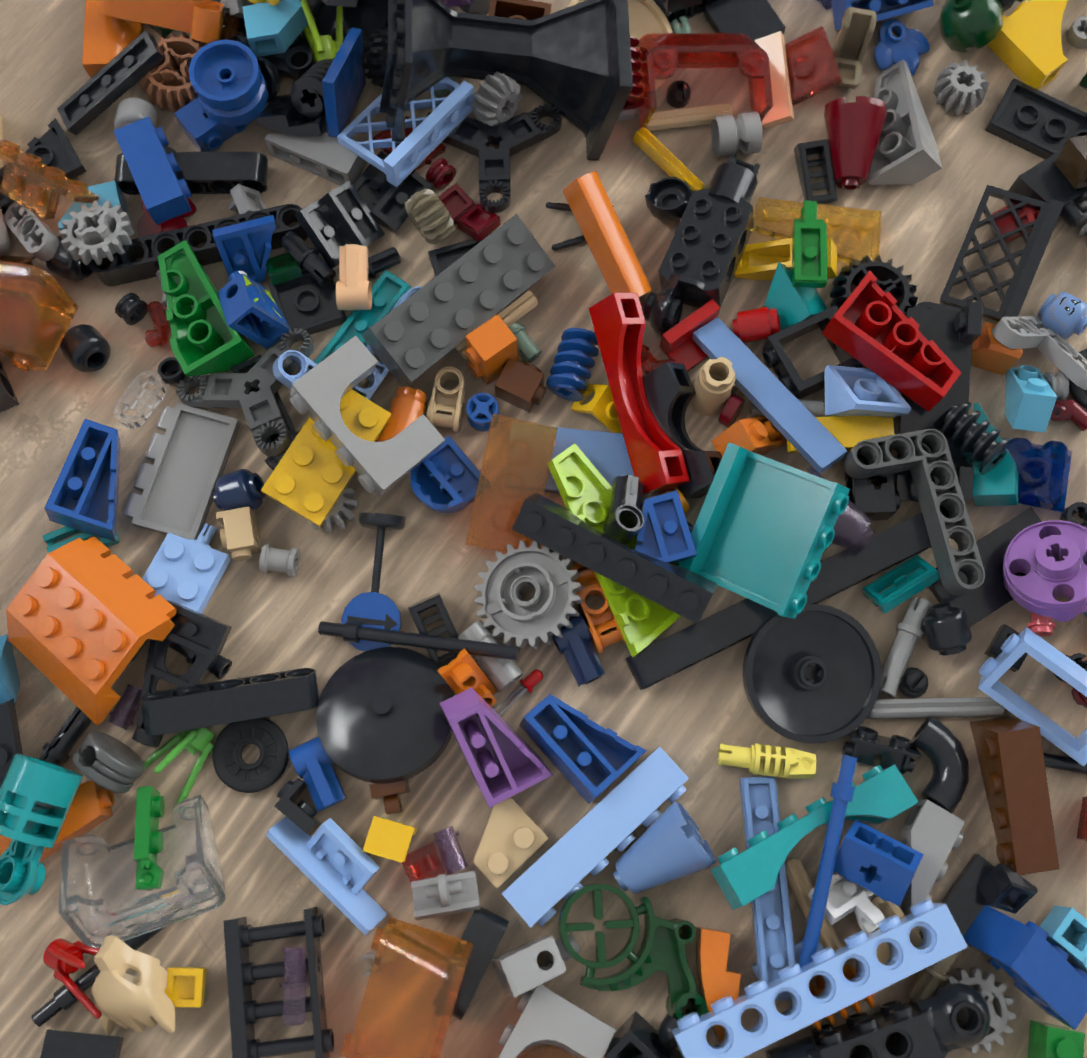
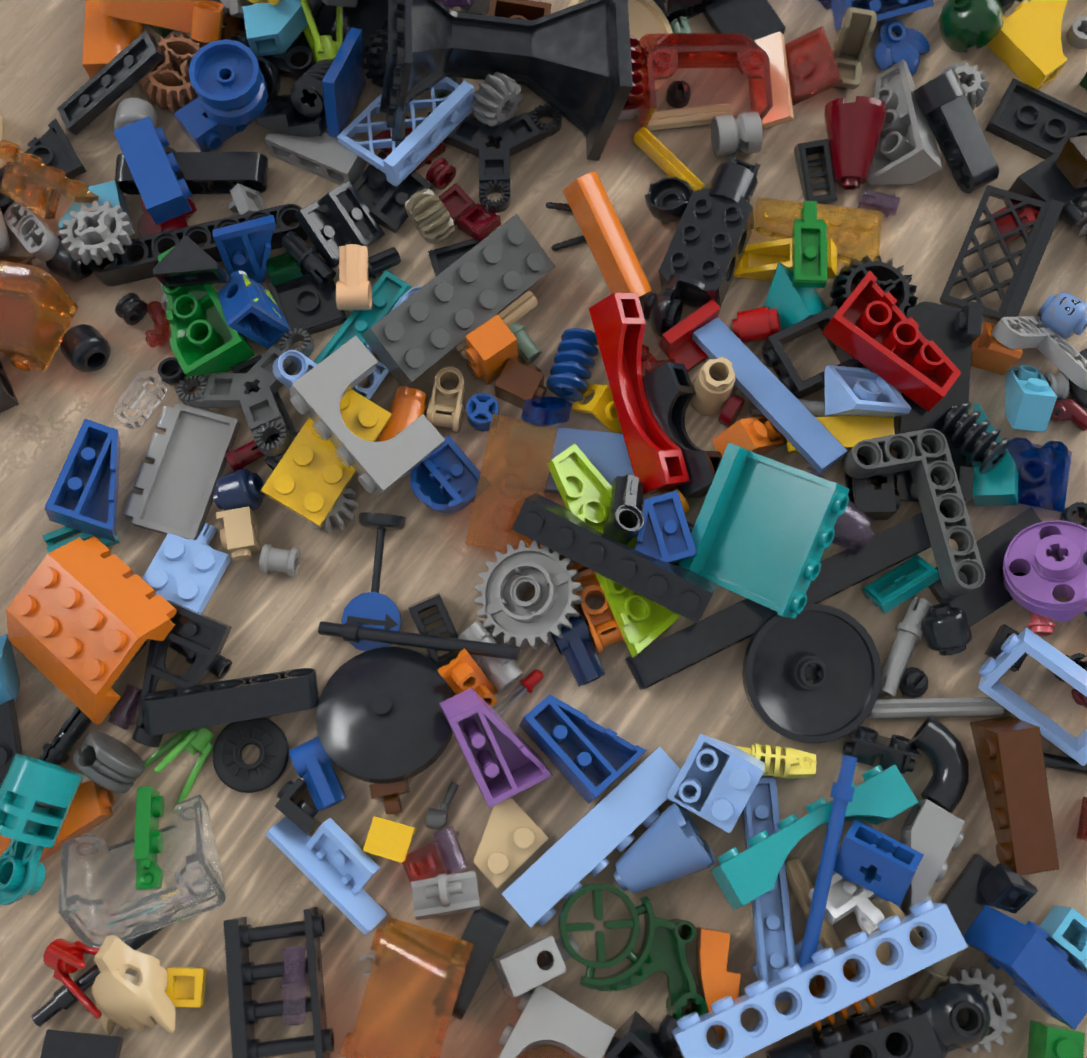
none -> black slope [153,235,229,288]
none -> dark red pin [224,440,265,471]
none -> dark grey hand [425,782,459,830]
none -> clear blue beam [521,396,572,426]
none -> light blue slope [666,734,765,834]
none -> pin [858,188,900,218]
none -> black beam [913,69,999,194]

